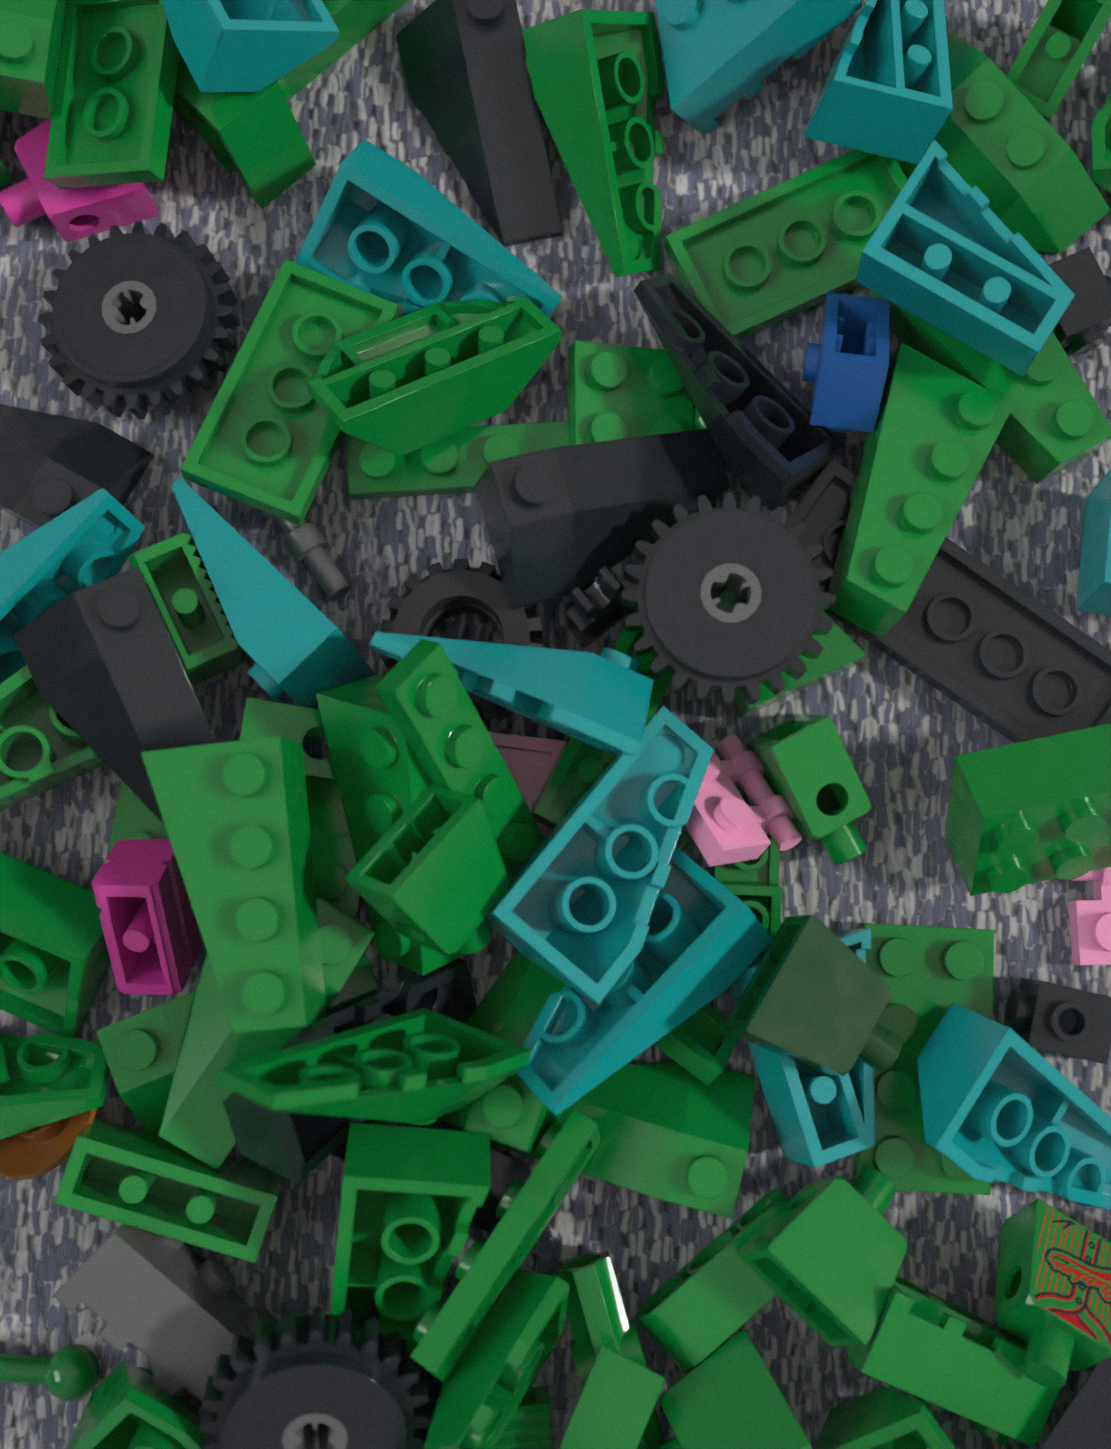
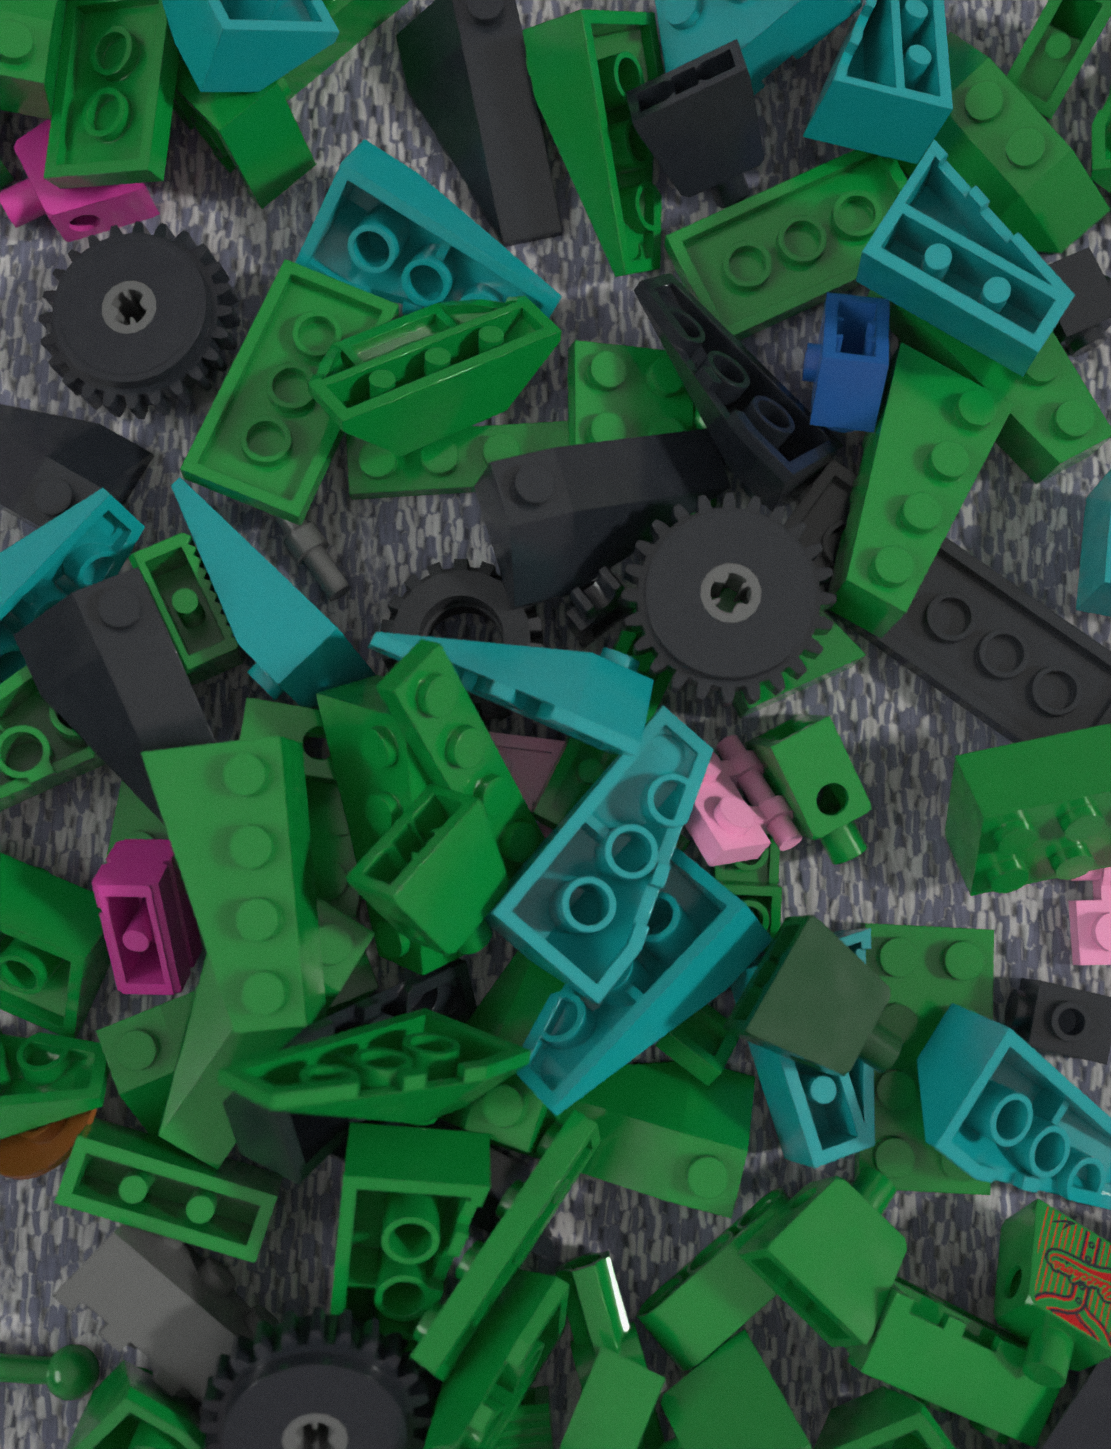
none -> black torso [626,39,764,208]

